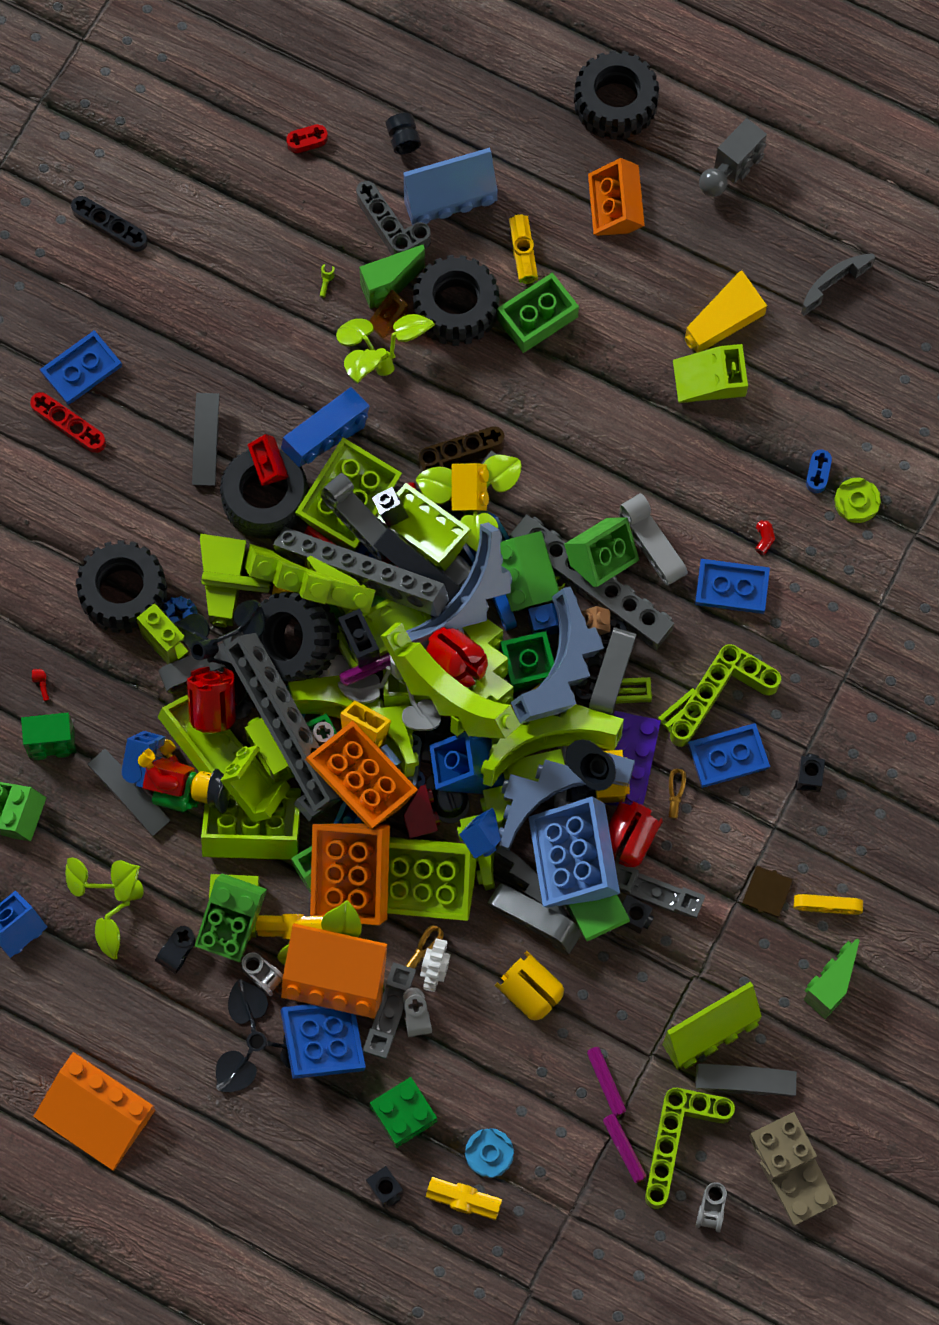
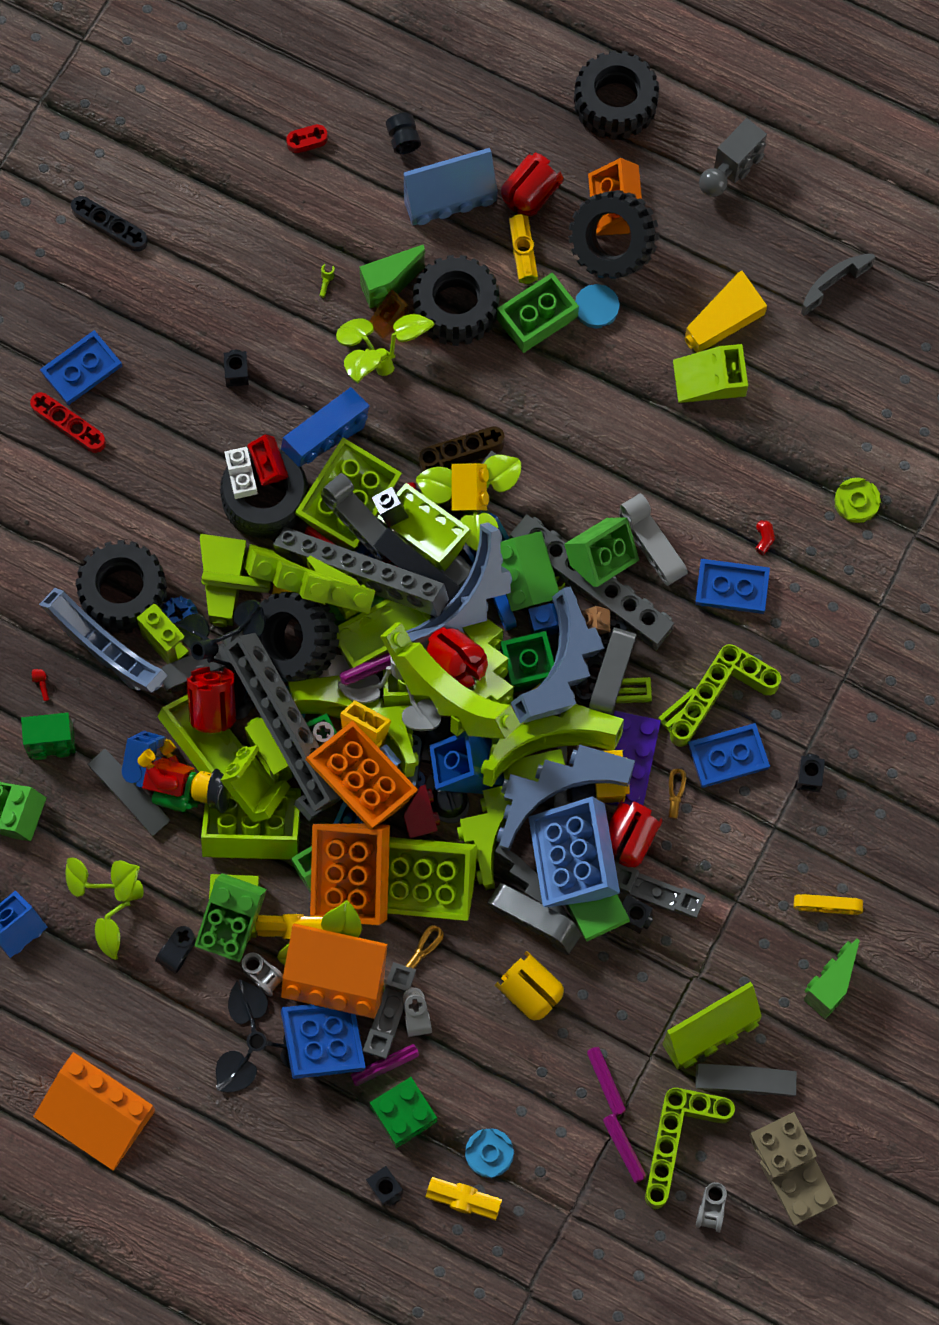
dark grey slope [192,393,220,485] -> none
black brick [338,609,381,668] -> none
dark grey beam [356,181,431,255] -> none
white gear [420,938,451,992] -> none
blue slope [459,808,501,858] -> none
black piece [565,739,616,791] -> none
dark brown piece [742,865,793,918] -> none
blue beam [806,450,832,493] -> none
none -> sand blue arch [39,588,168,693]
none -> black brick [224,349,249,387]
none -> white slope [224,447,258,499]
none -> magenta axle [351,1044,419,1086]
none -> red cylinder [501,152,564,217]
none -> black tyre [568,190,659,279]
none -> dark azure tile [575,284,620,329]

